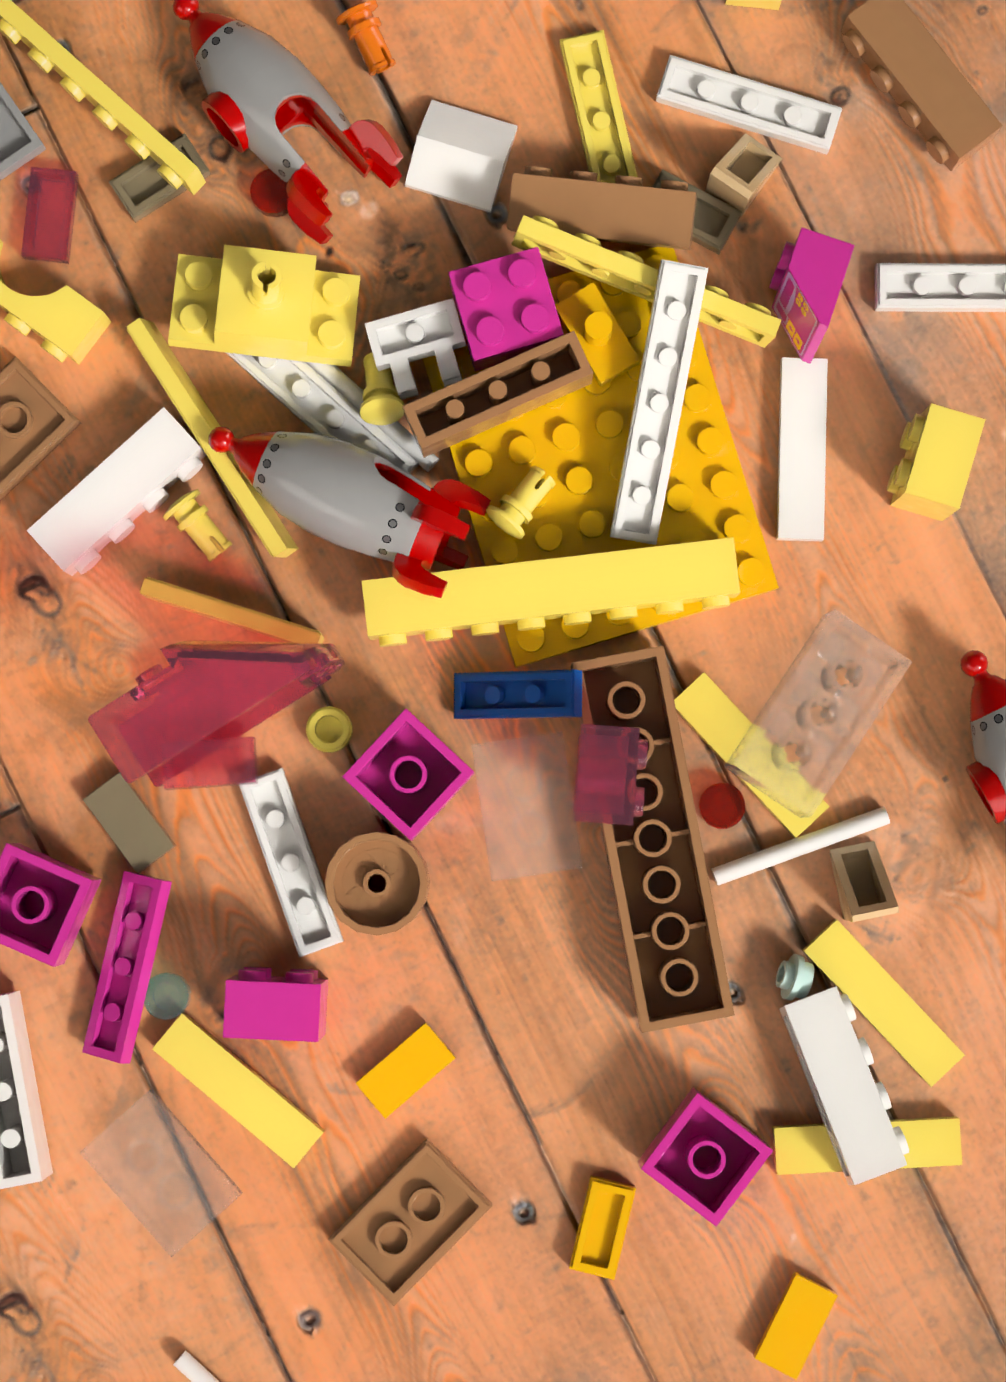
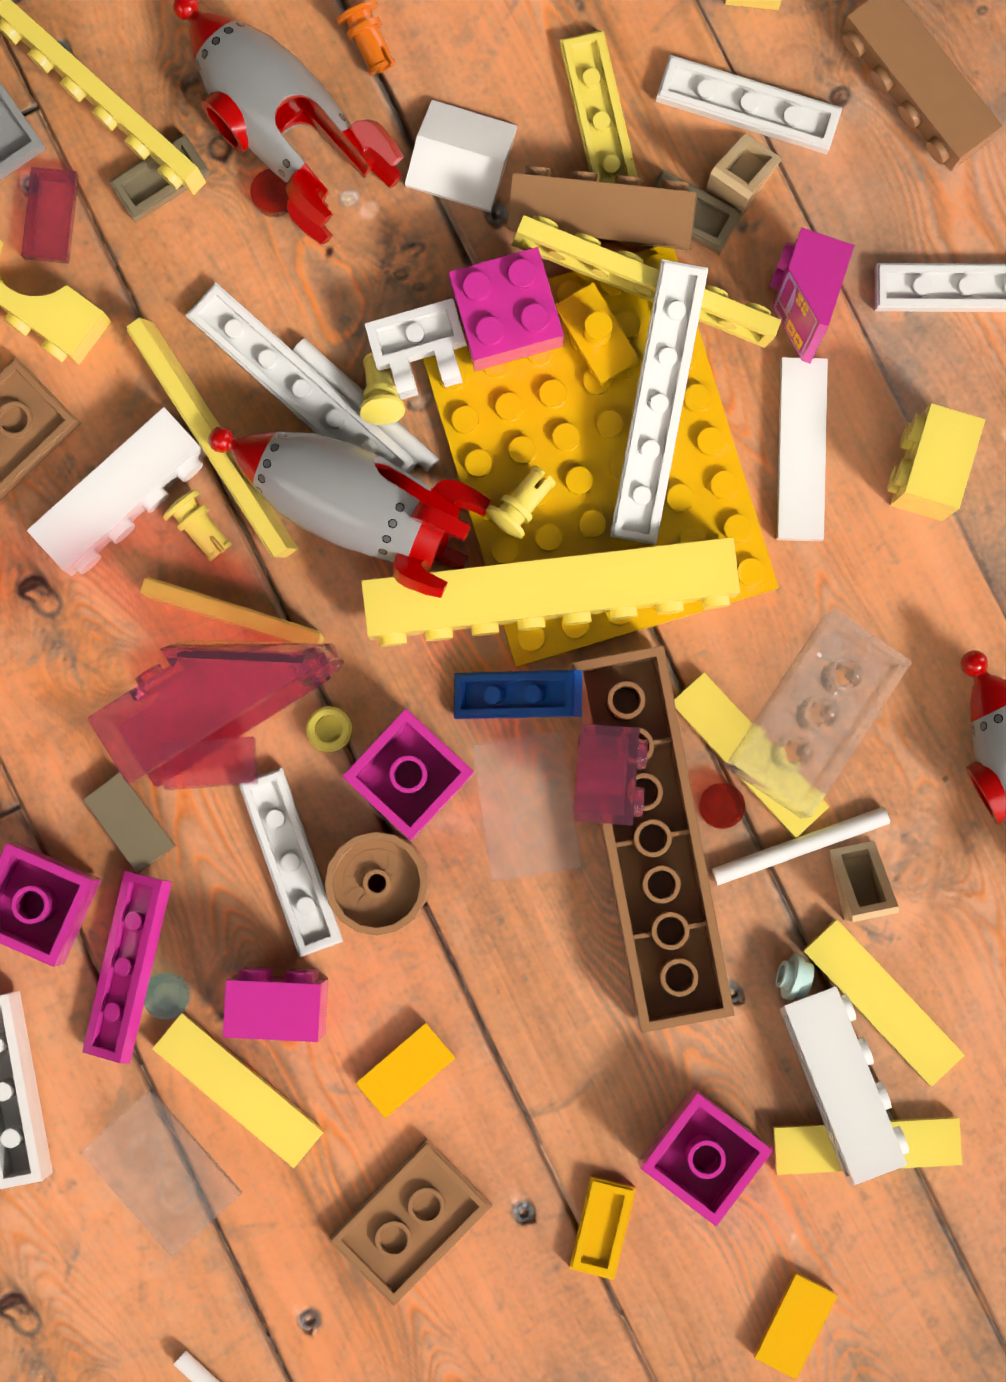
light yellow brick [168,244,360,367] -> none
medium nougat brick [402,331,593,458] -> none

